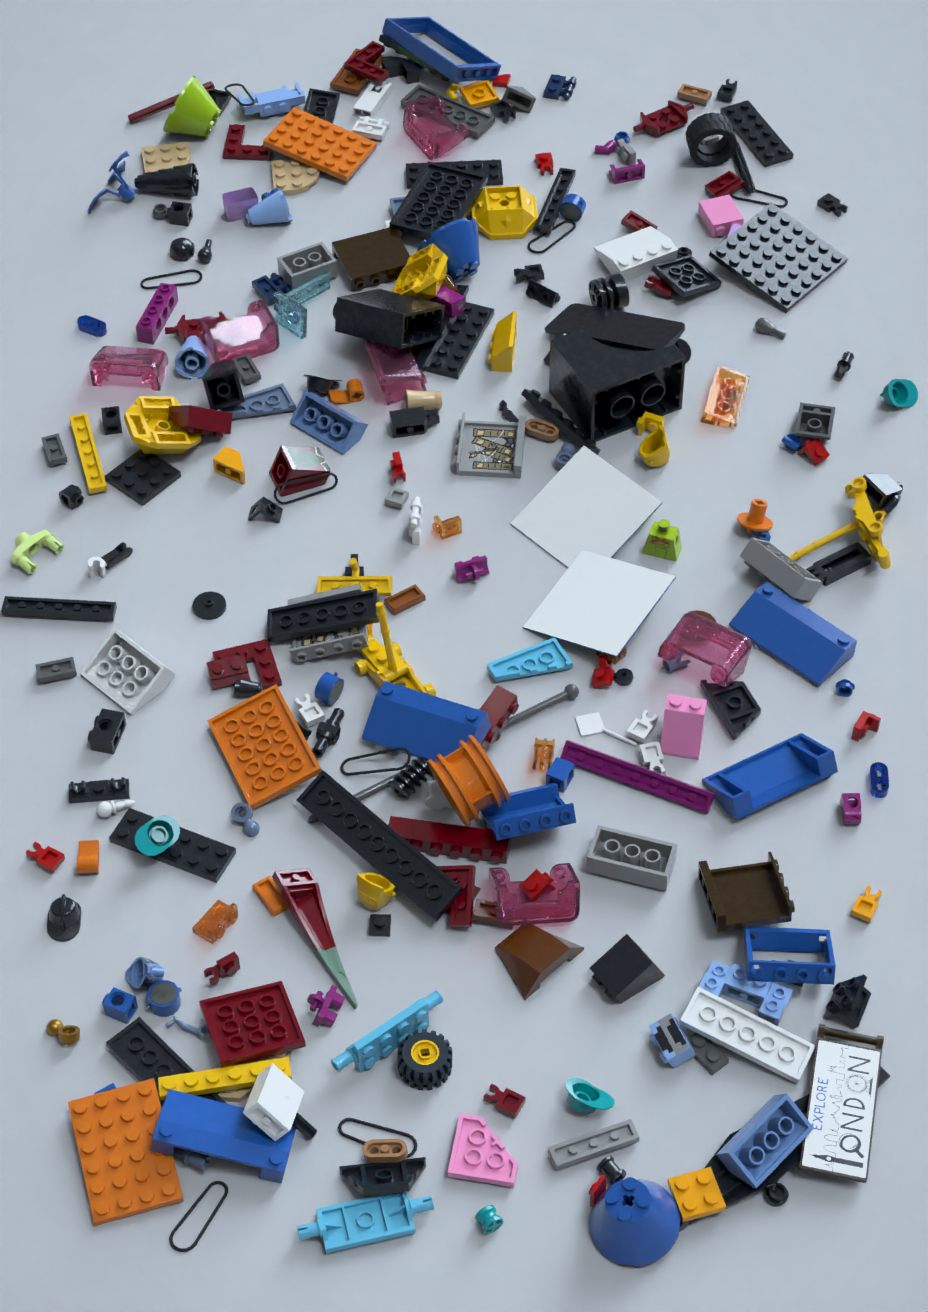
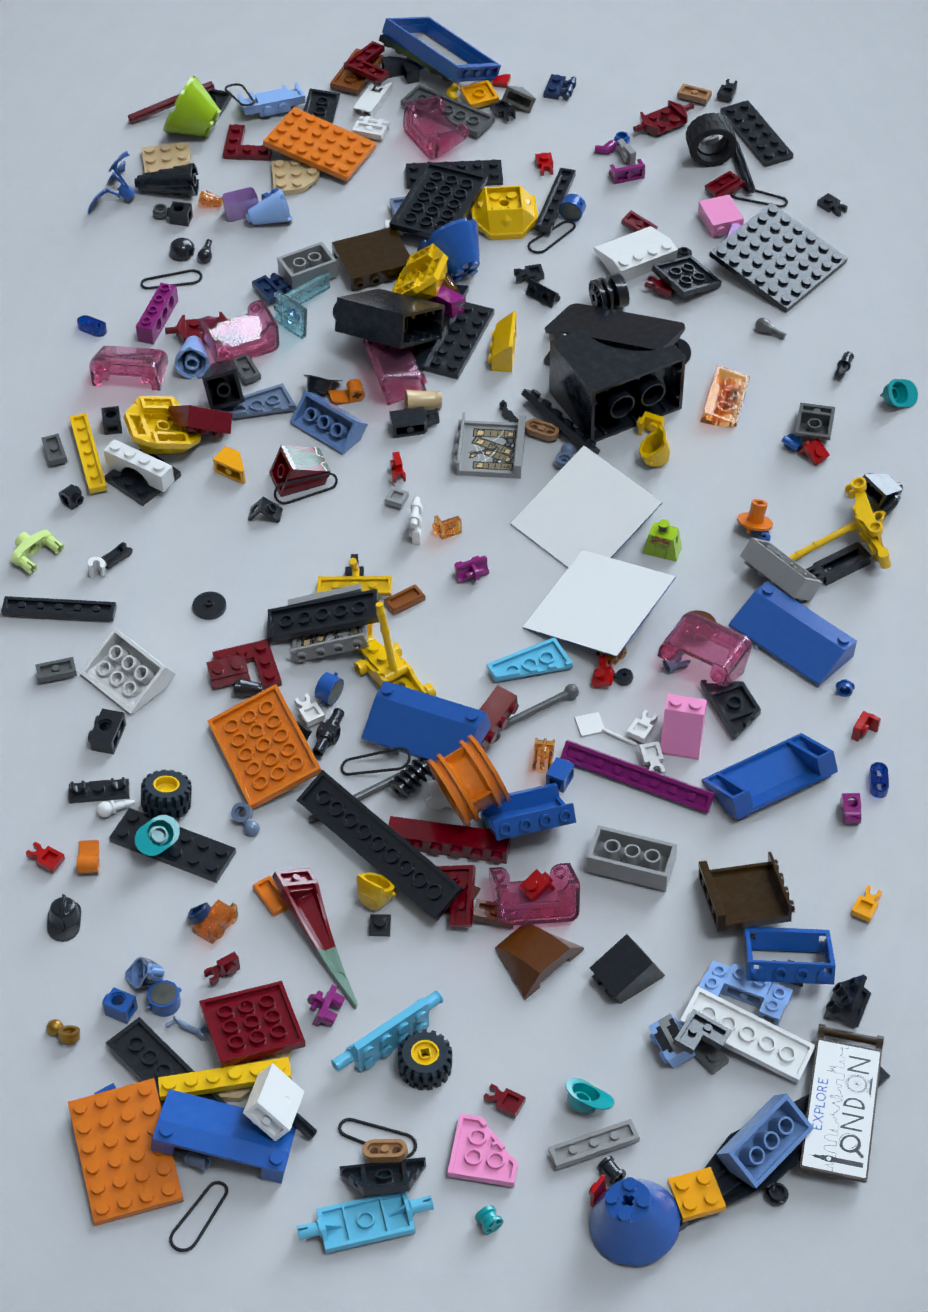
none -> white arch [103,439,174,492]
none -> black wheel [141,769,192,819]
none -> dark blue tile [188,902,211,924]
none -> clear orange cone [199,190,223,207]
none -> plate [673,1009,732,1055]

